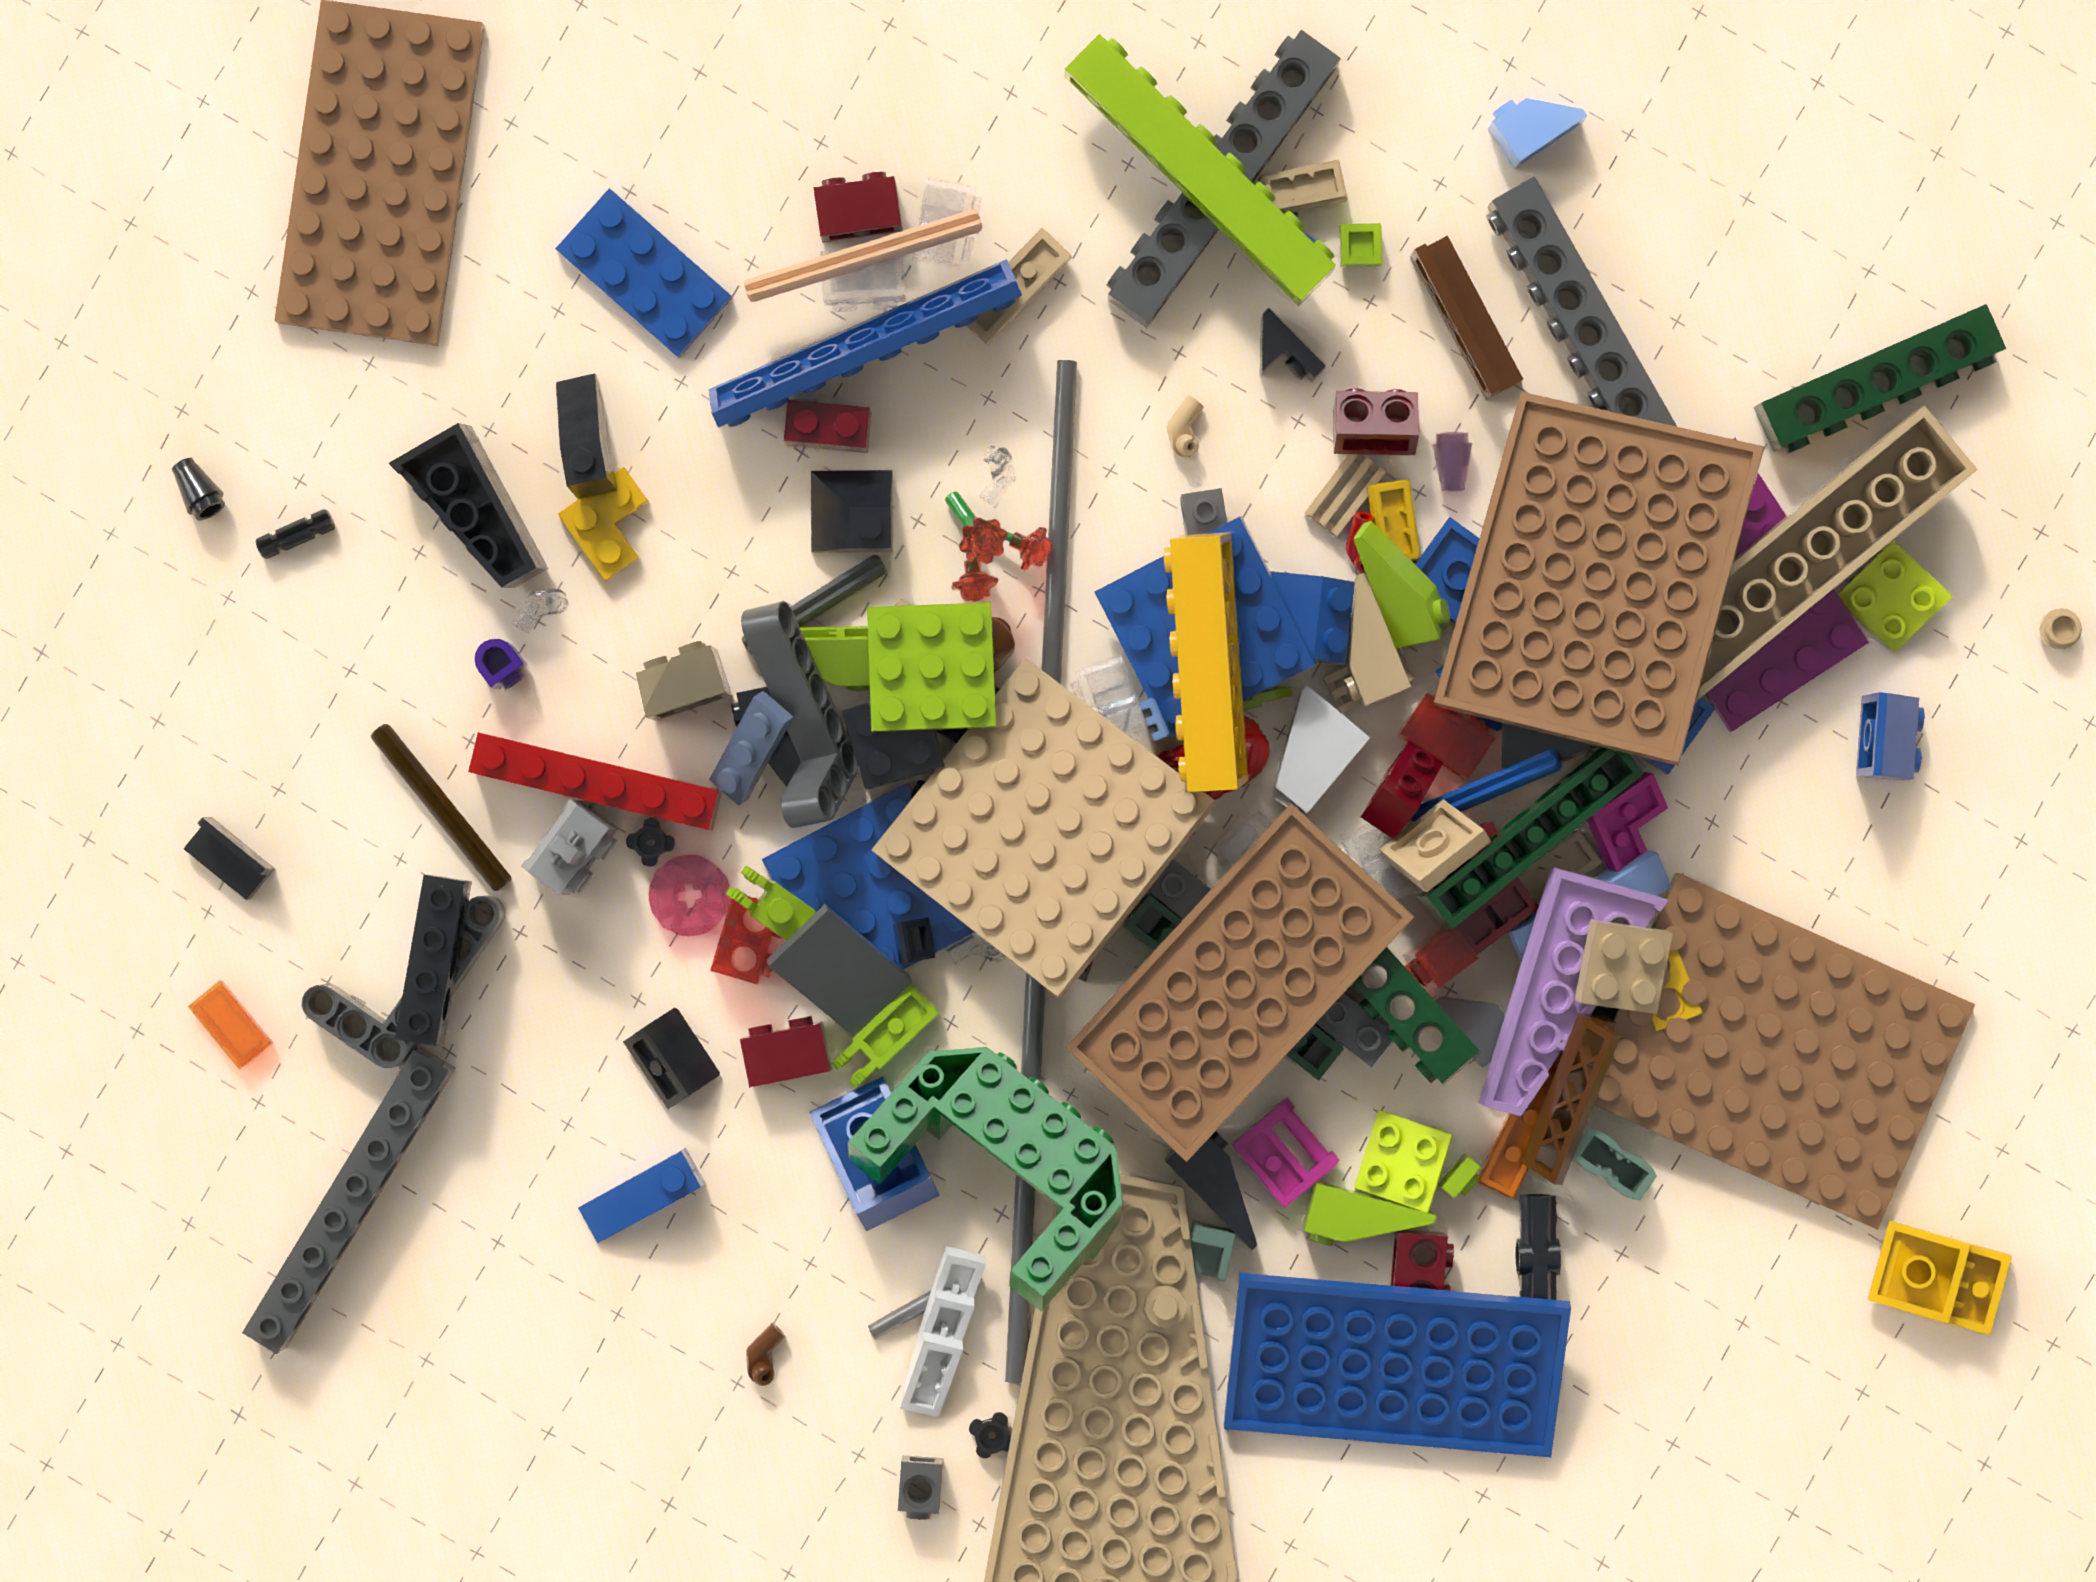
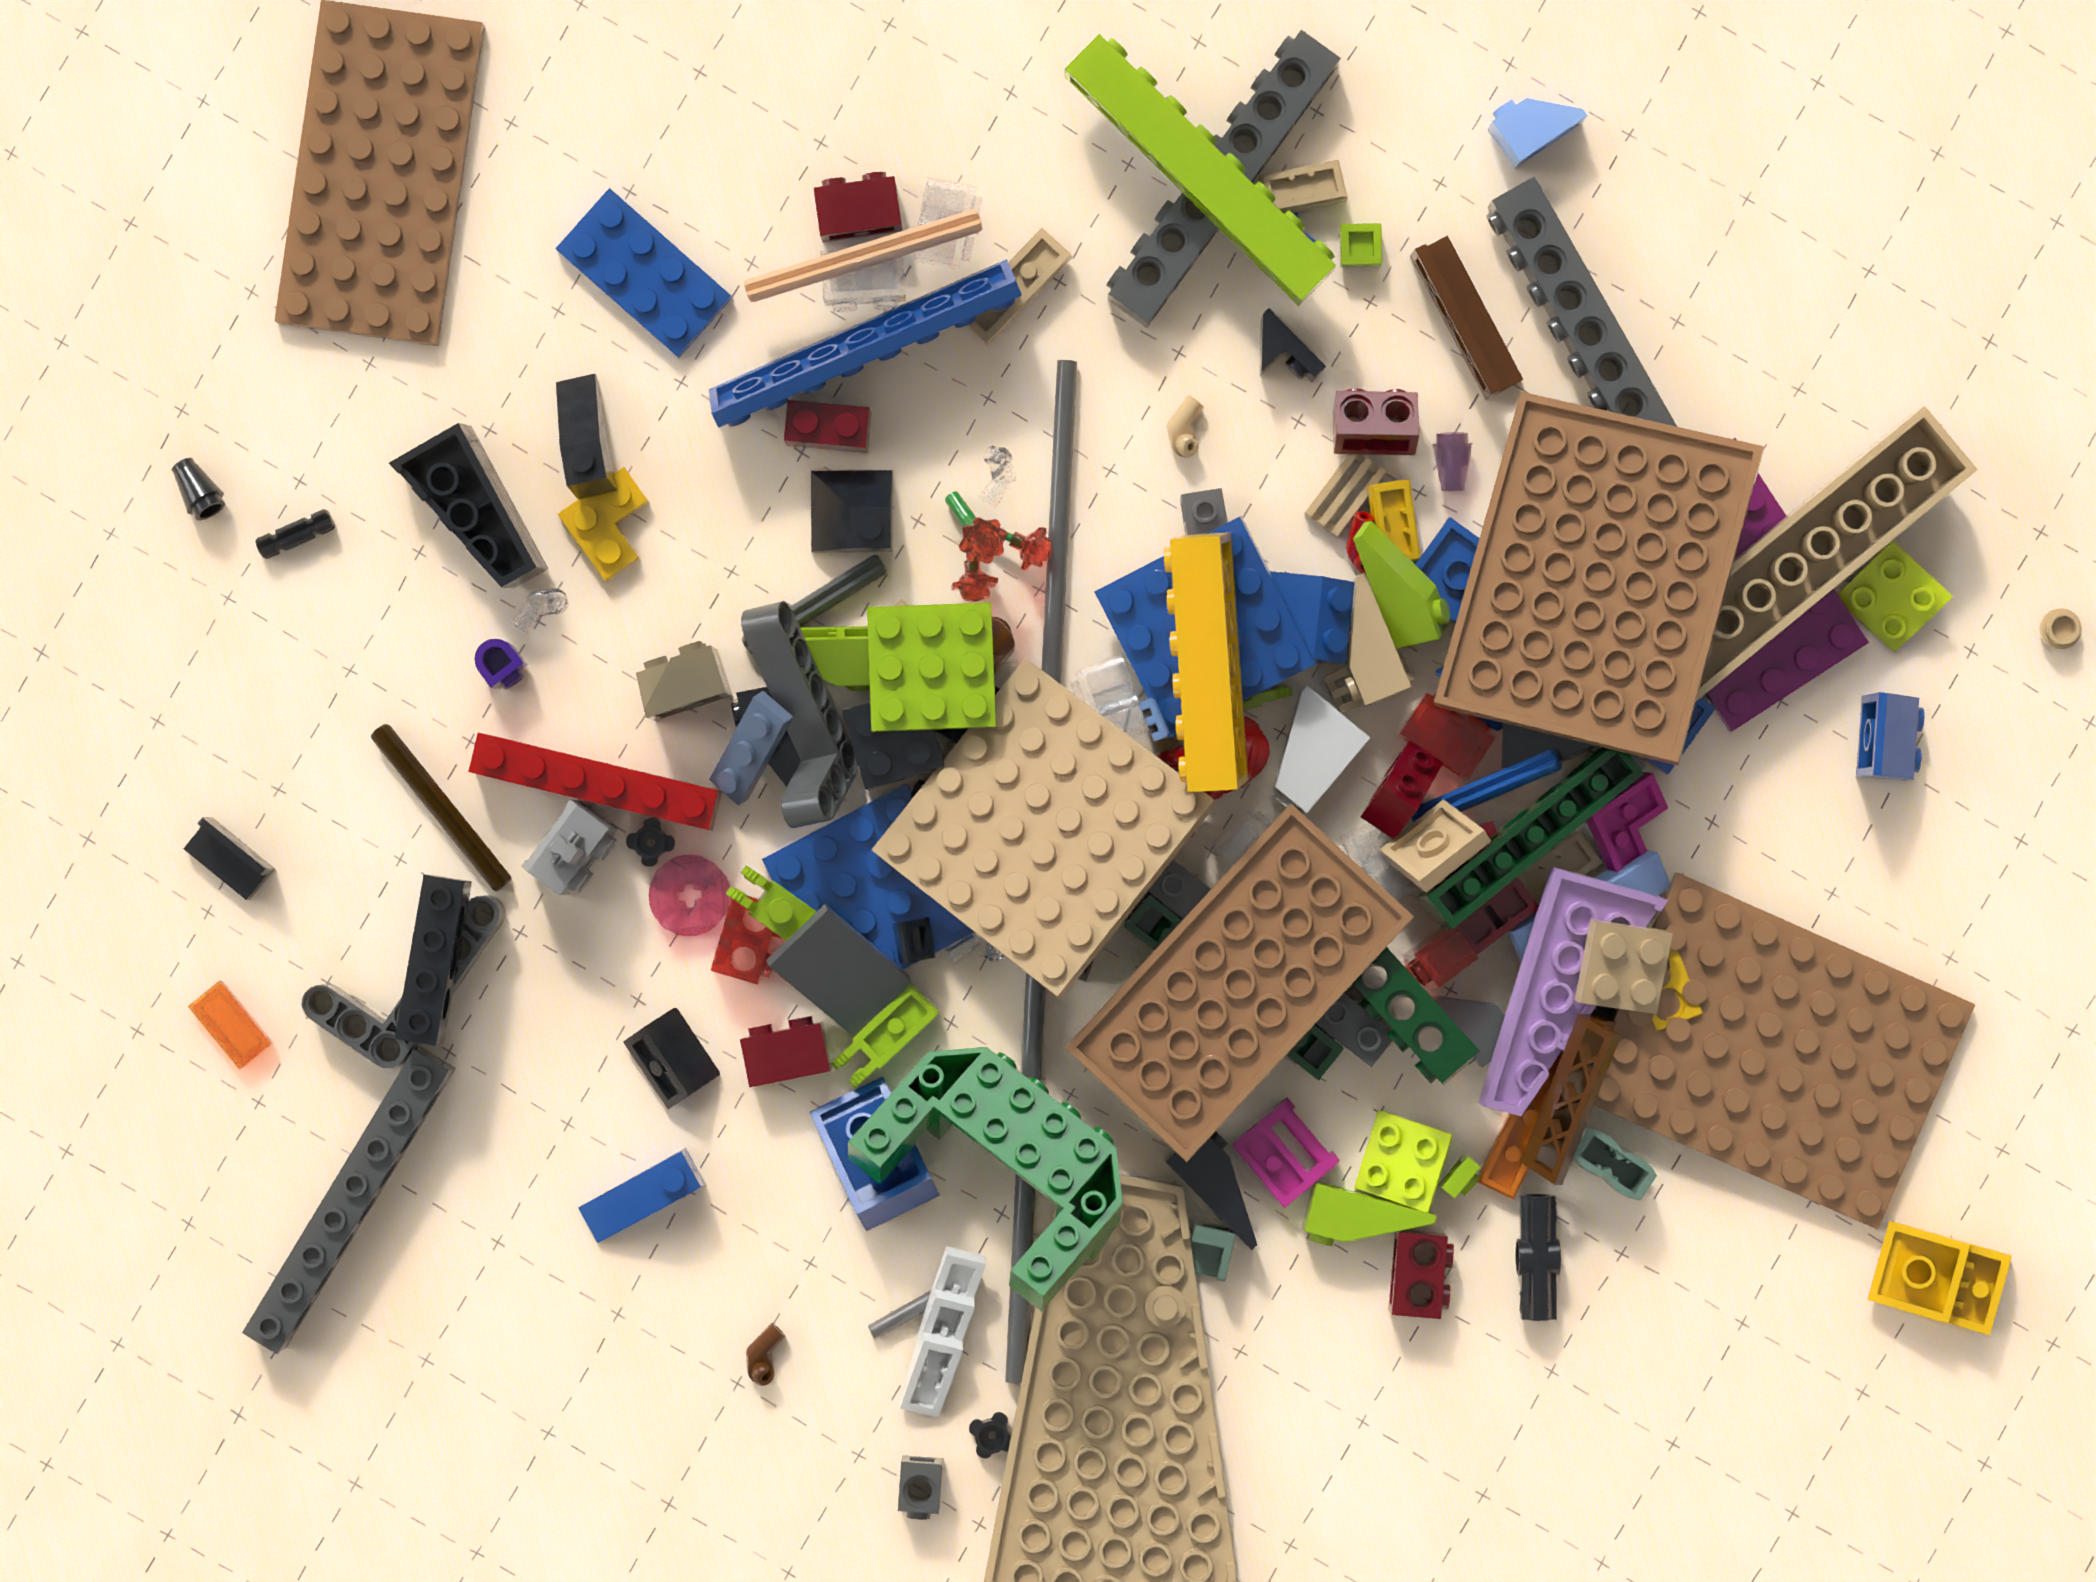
blue plate [1223,1273,1571,1458] -> none
dark green brick [1754,304,2007,454] -> none

